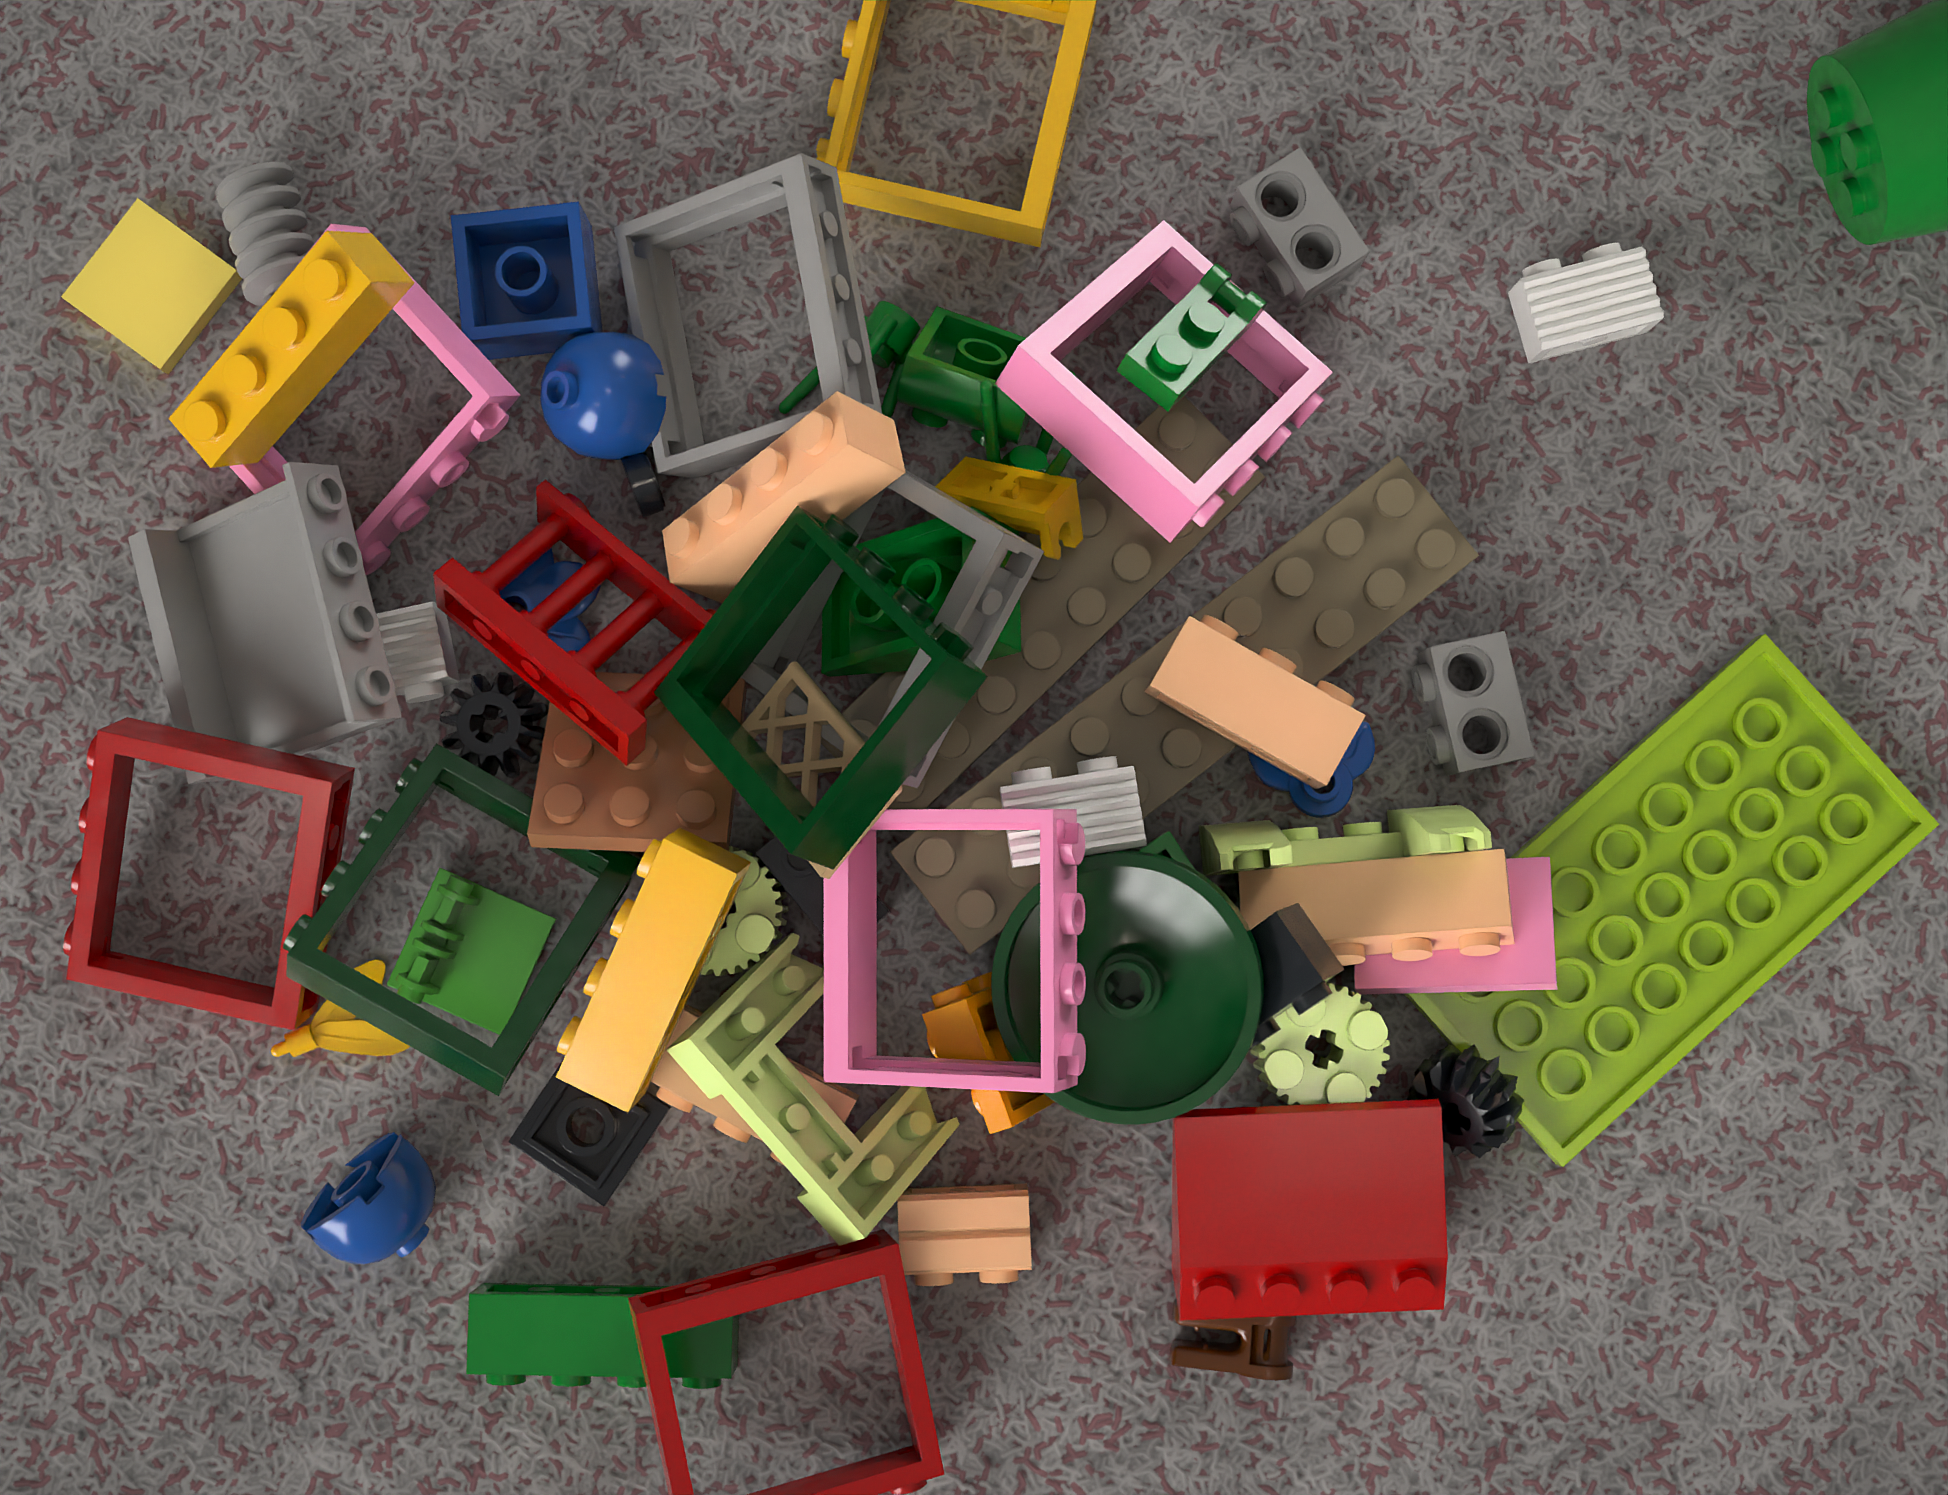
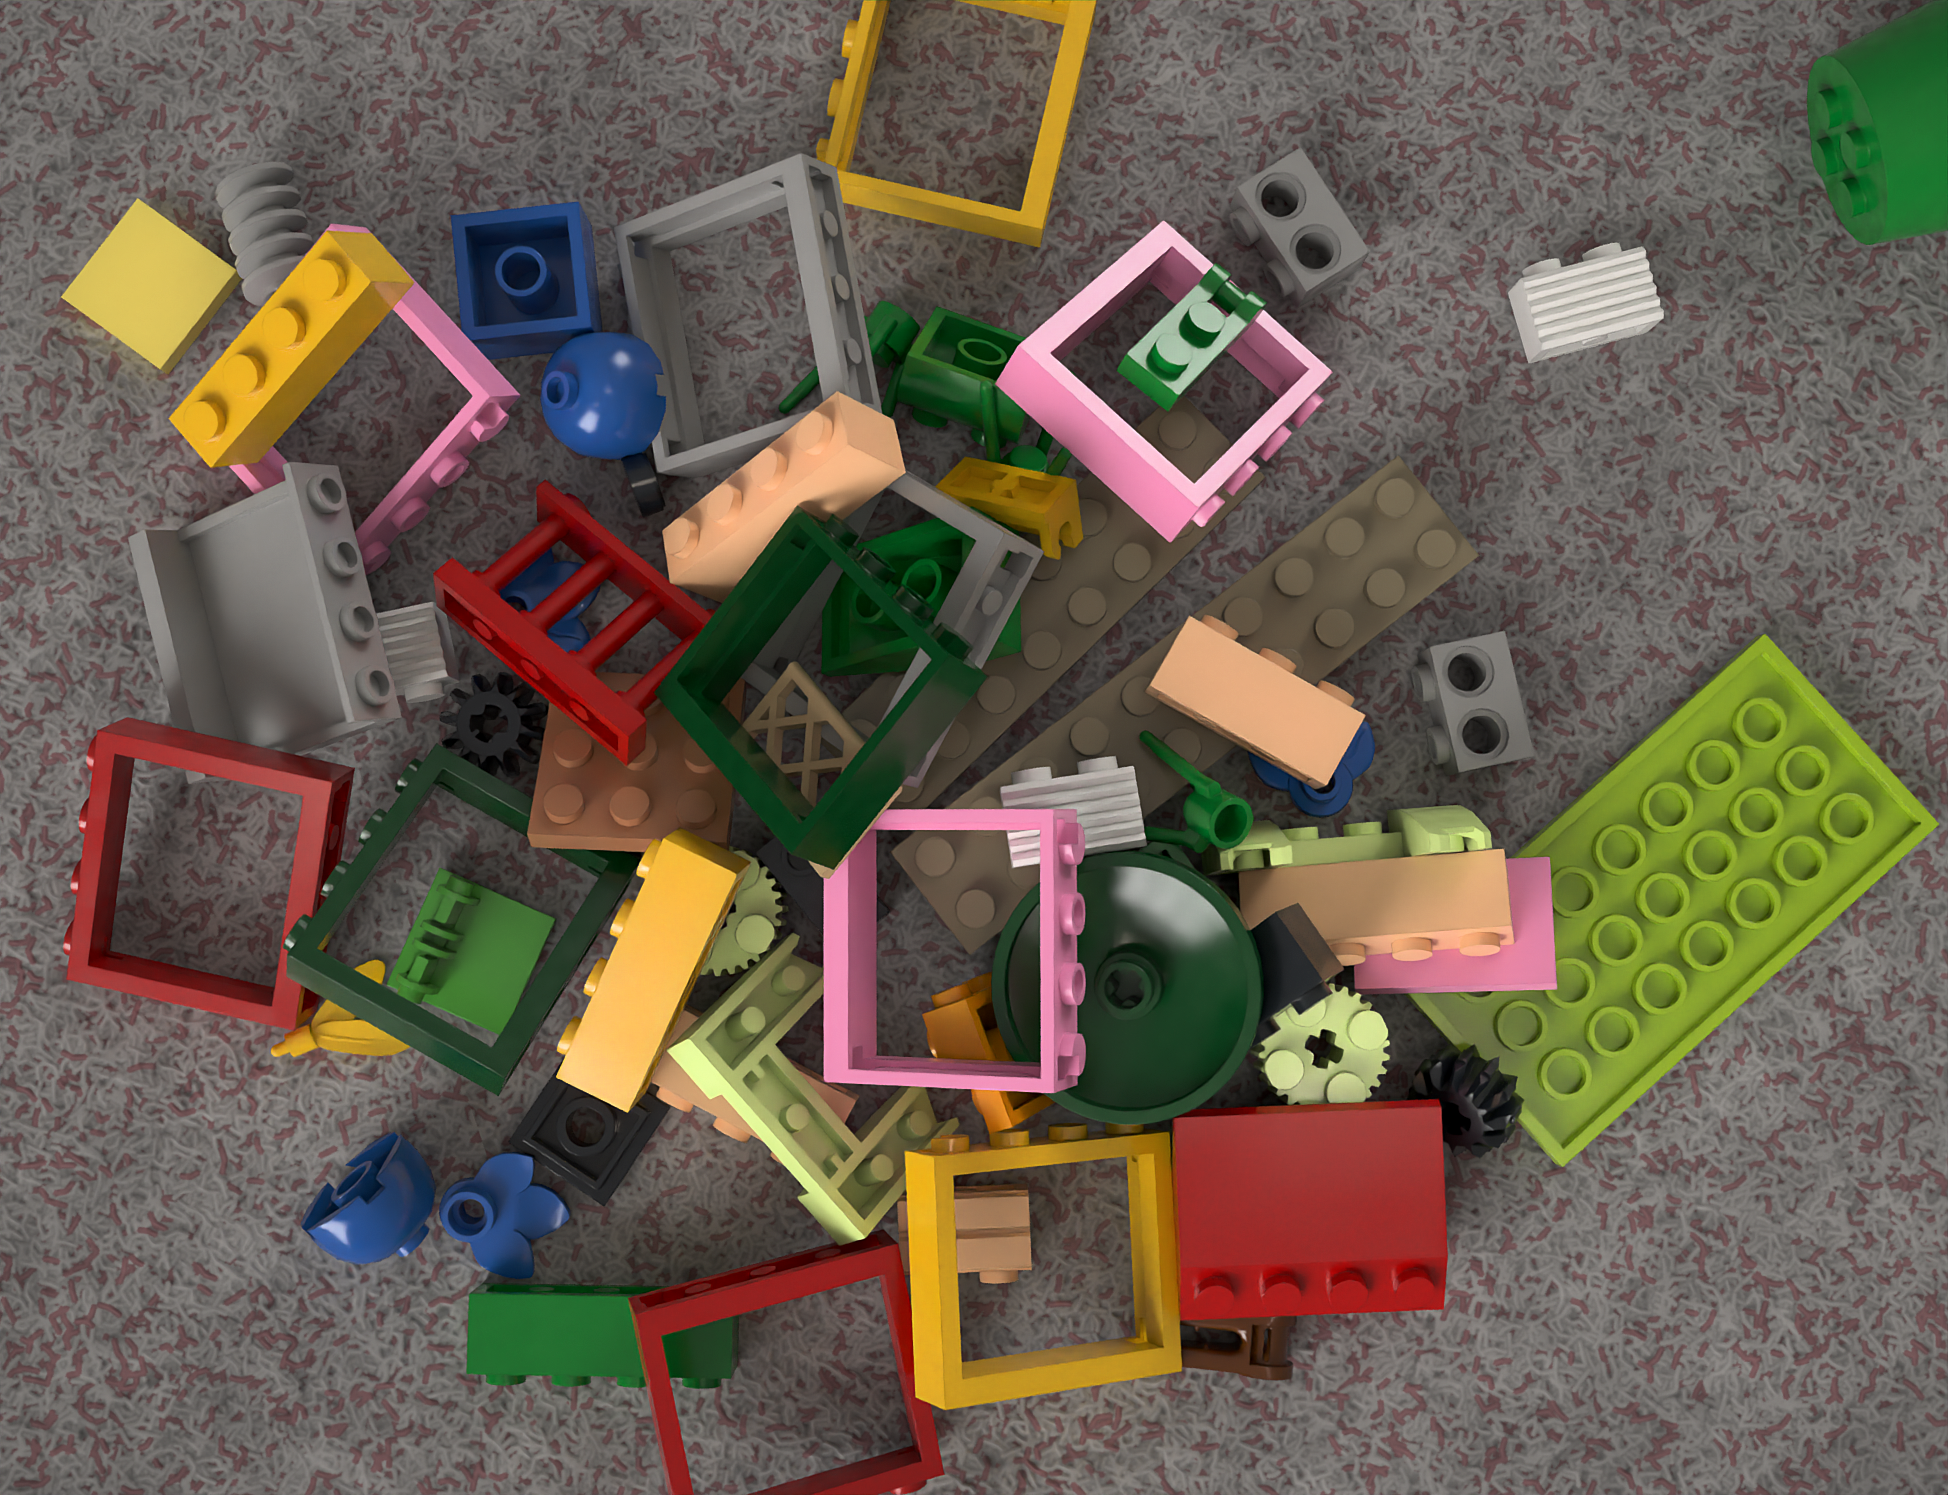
none -> blue plate [439,1152,571,1279]
none -> yellow window [905,1122,1182,1410]
none -> green plant [1139,730,1254,853]

